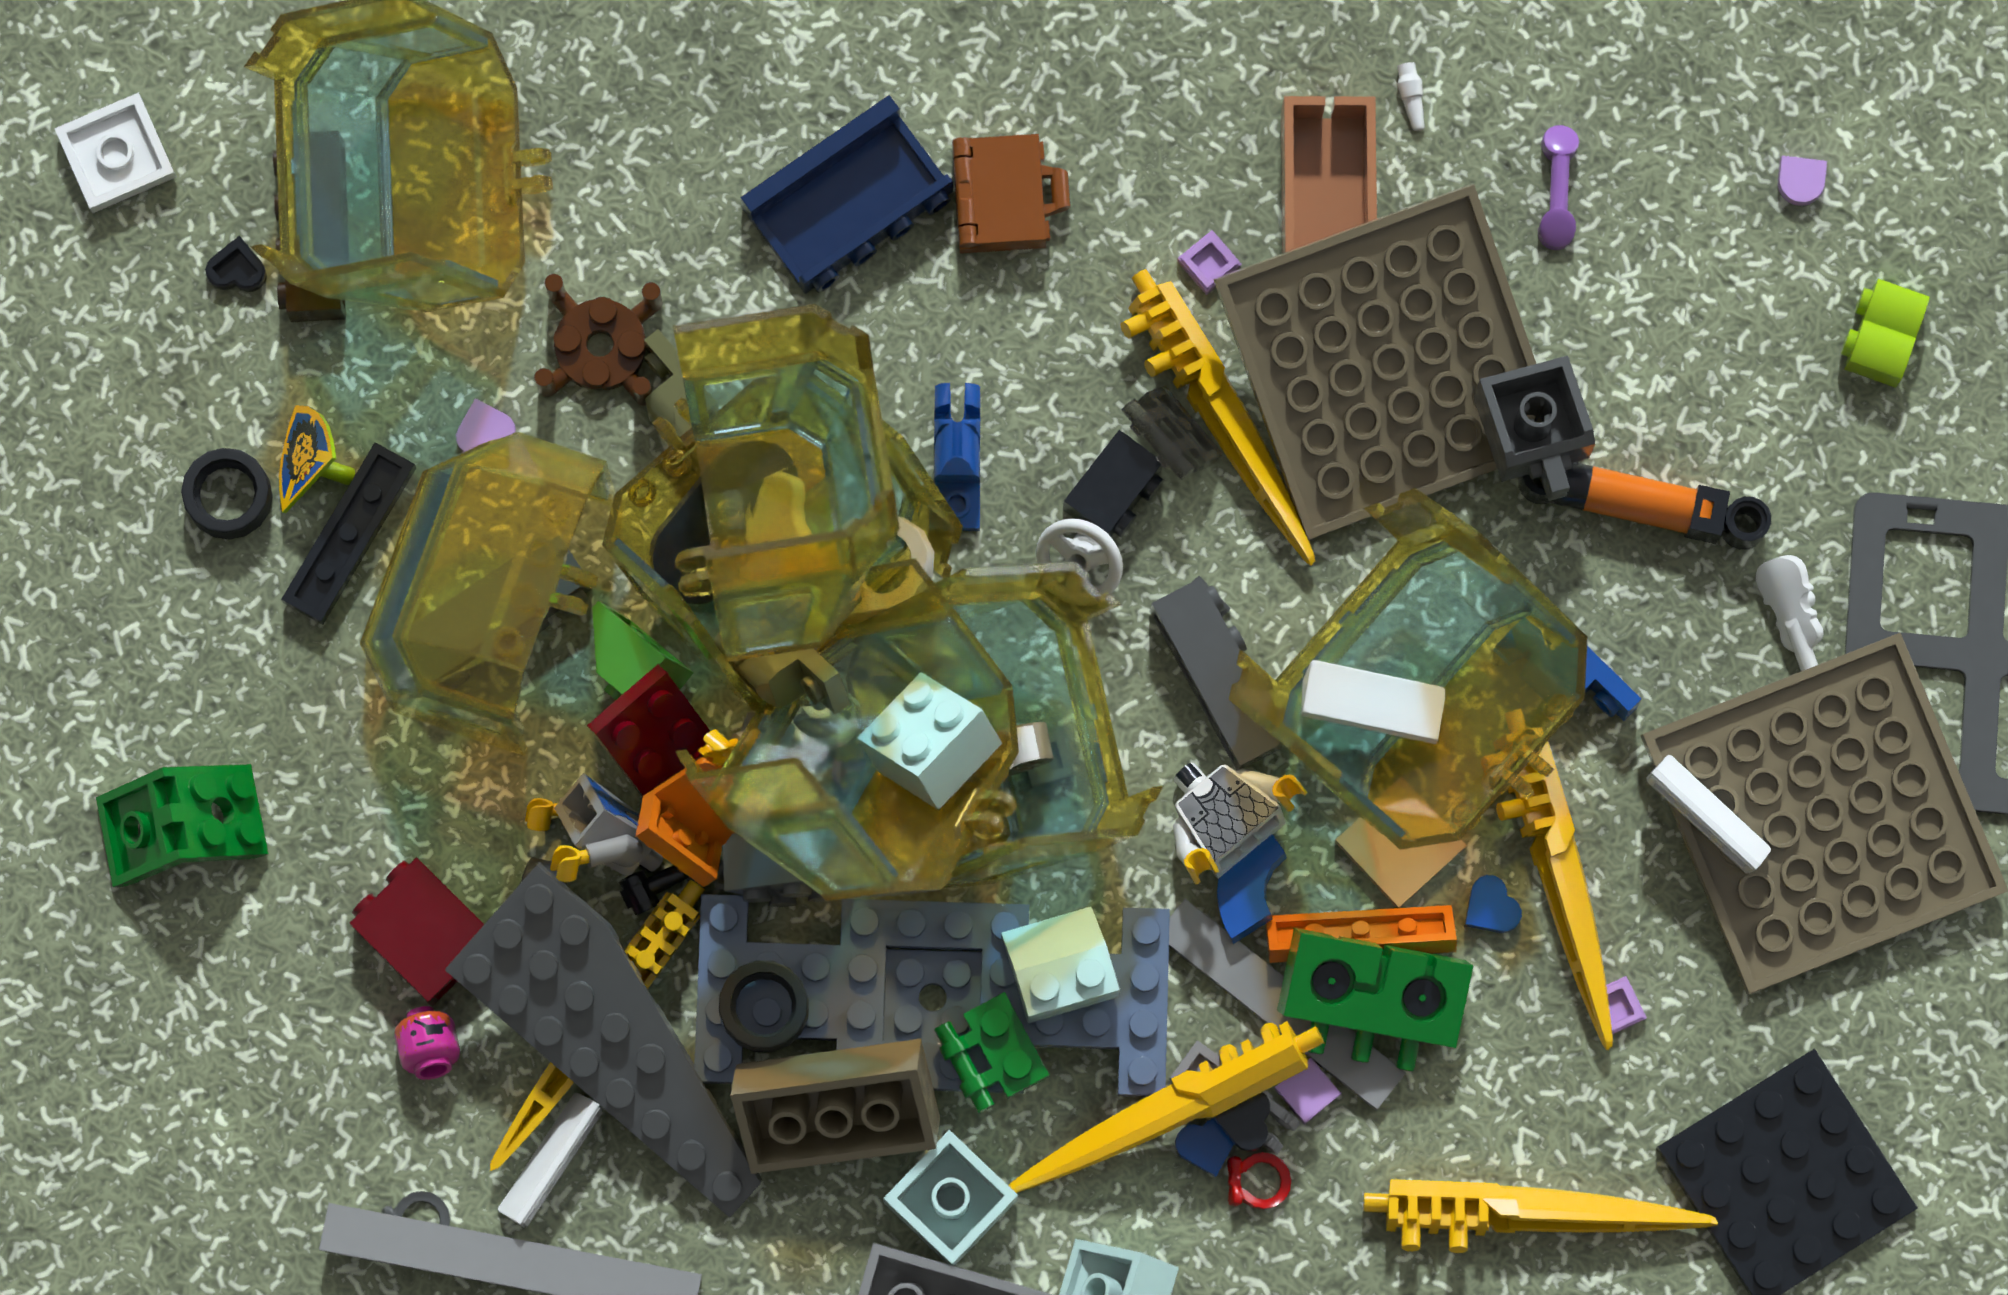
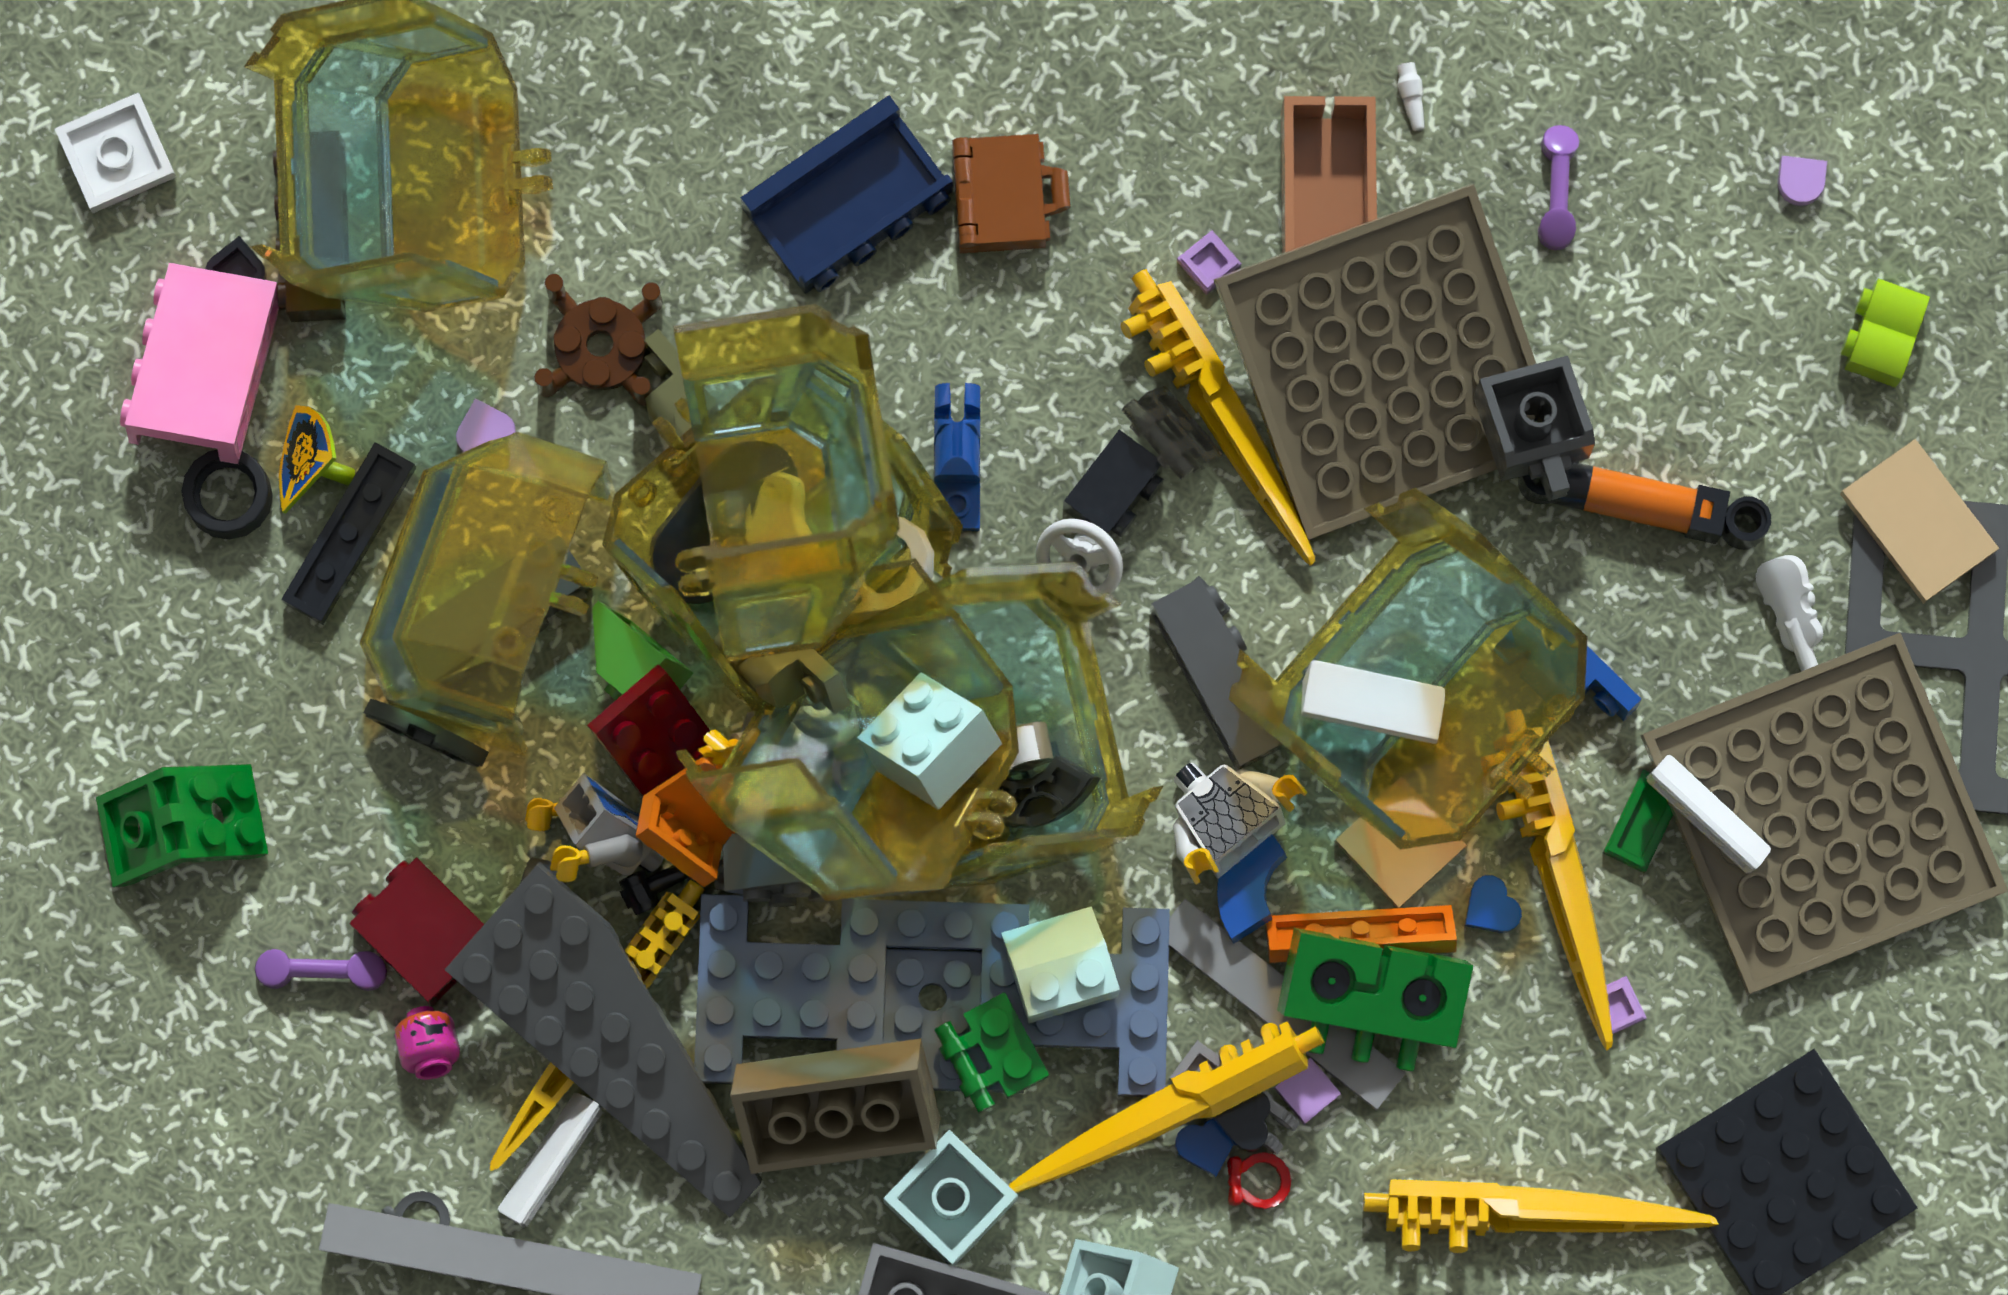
black tyre [719,960,809,1053] -> none
none -> bright pink panel [120,263,279,464]
none -> medium lavender bar [255,949,387,991]
none -> pearl dark grey tile [363,698,489,767]
none -> pearl dark grey tile [977,755,1100,828]
none -> green tile [1603,769,1673,873]
none -> tan tile [1840,439,1999,604]

